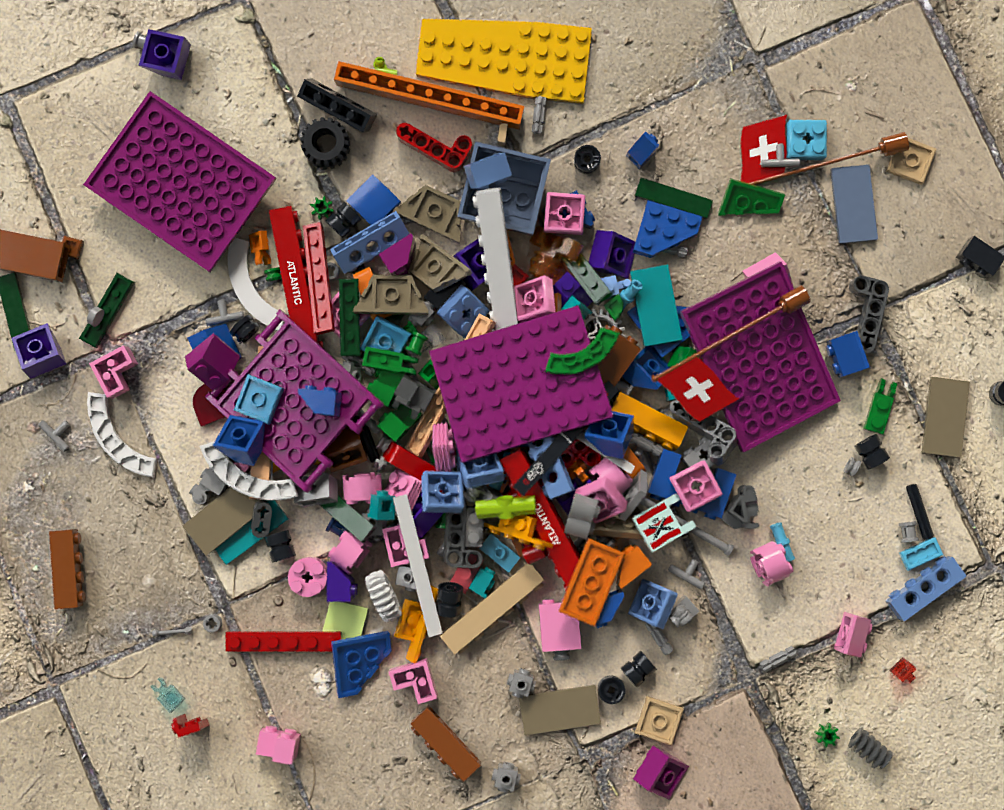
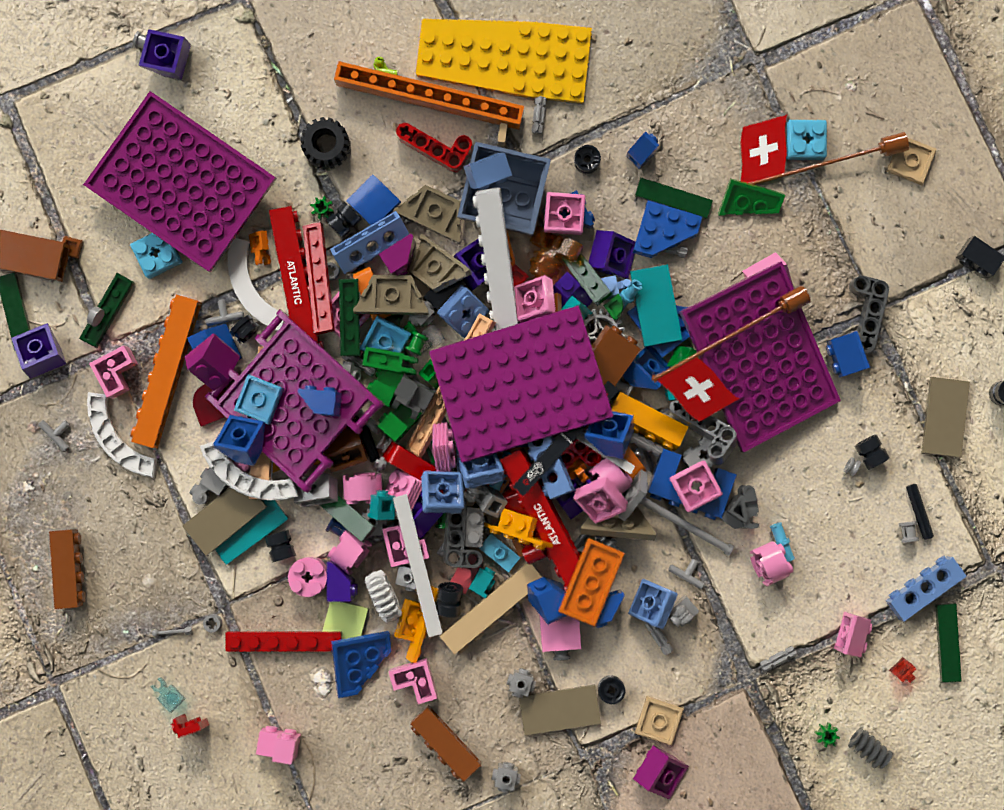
dark grey beam [251,500,272,538] -> none
green bush [264,267,282,281] -> none
black brick [297,78,377,133] -> none
lime piece [475,495,536,519] -> none
green tile [545,327,620,375] -> none
light grey brick [564,493,600,539] -> none
orange slope [616,544,652,589] -> none
black wheel [620,650,657,687] -> none
flag [632,493,696,553] -> none
light grey piece [761,144,800,167] -> none
sand blue tile [830,164,878,244] -> none
green hinge [863,378,897,435] -> none
medium azure plate [899,537,943,571] -> none
none -> medium azure brick [130,233,182,279]
none -> orange brick [130,294,202,449]
none -> blue slope [527,577,567,625]
none -> dark green tile [935,603,962,683]

